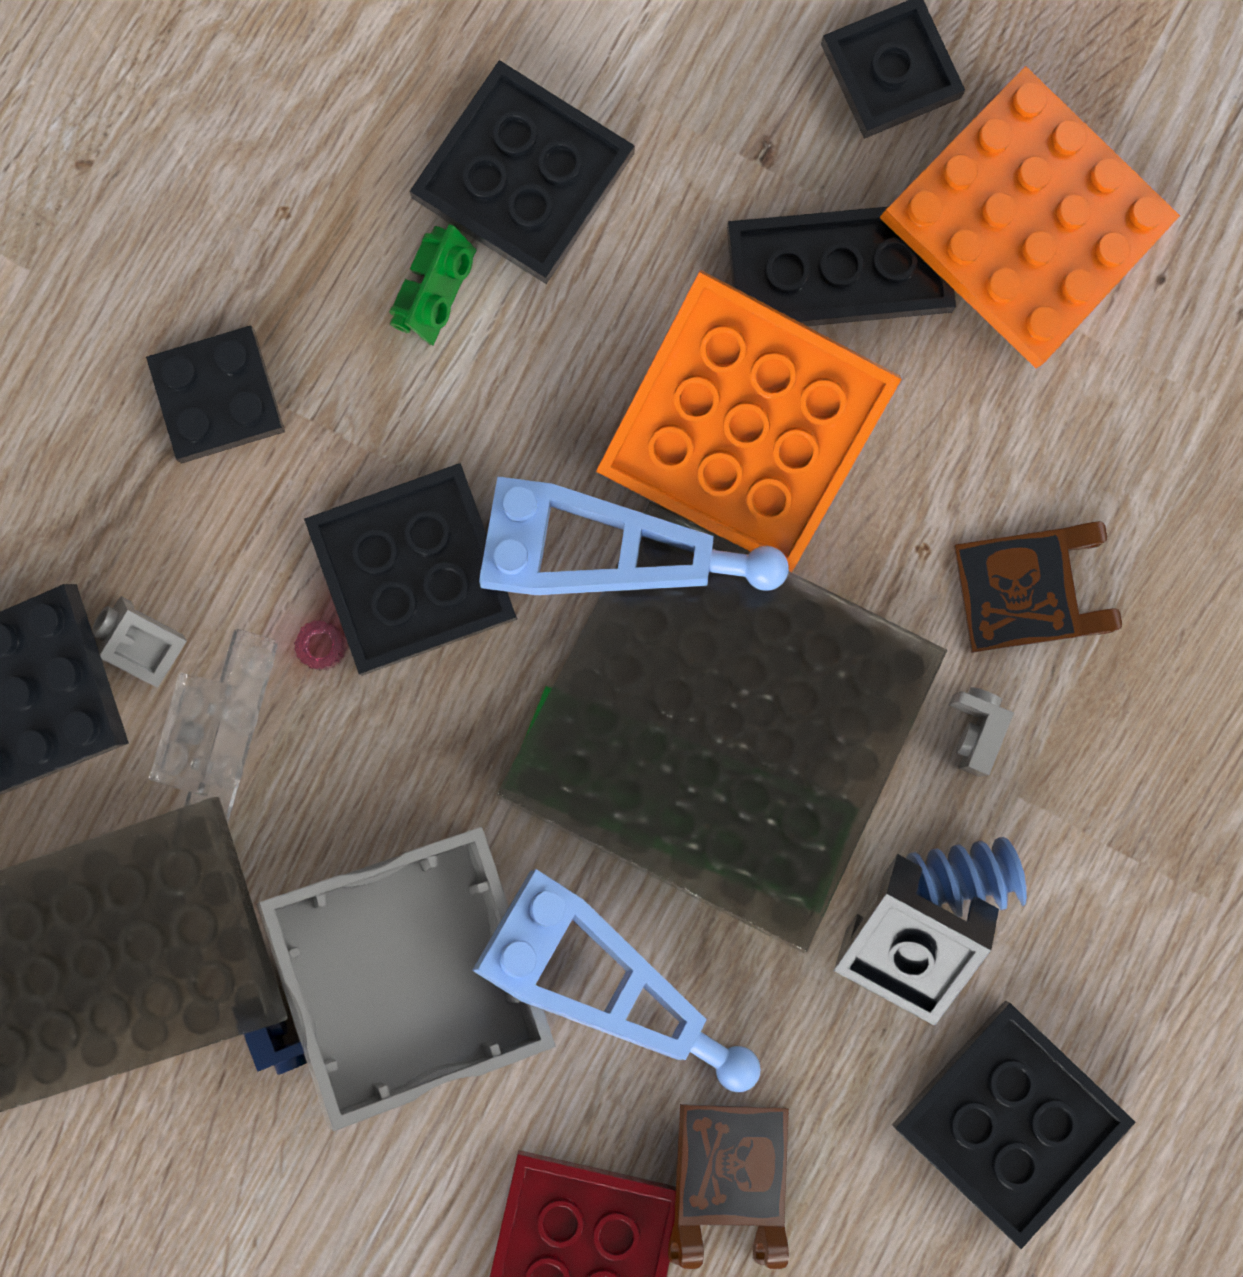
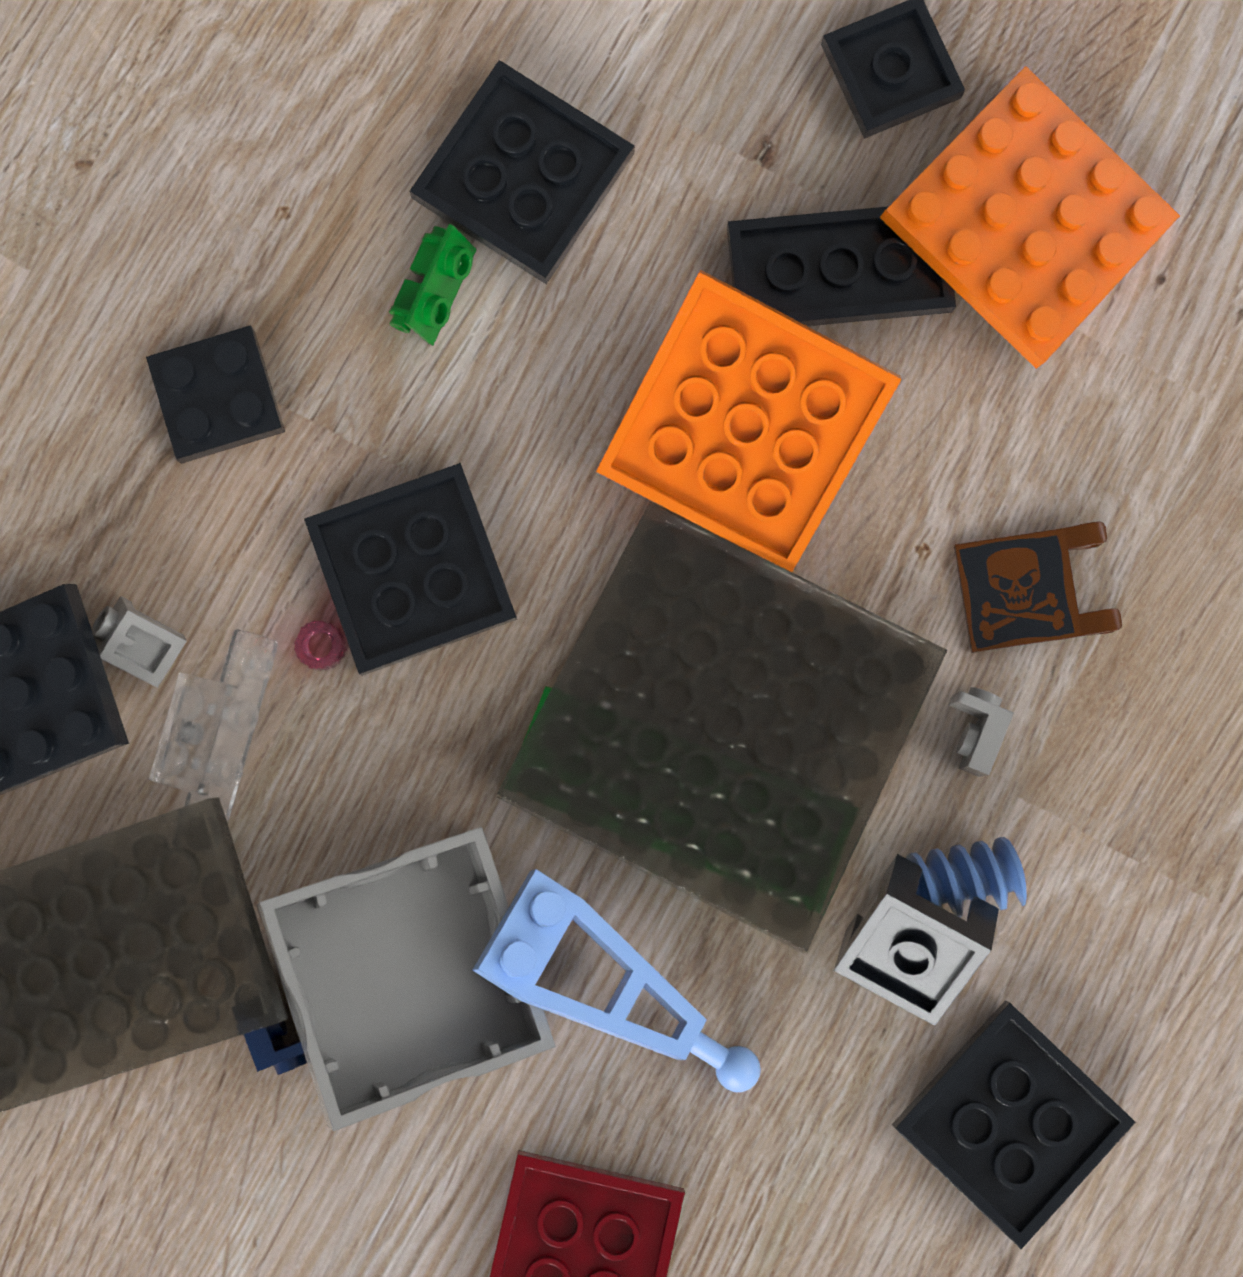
light blue plate [479,476,789,595] -> none
flag [668,1104,789,1269] -> none

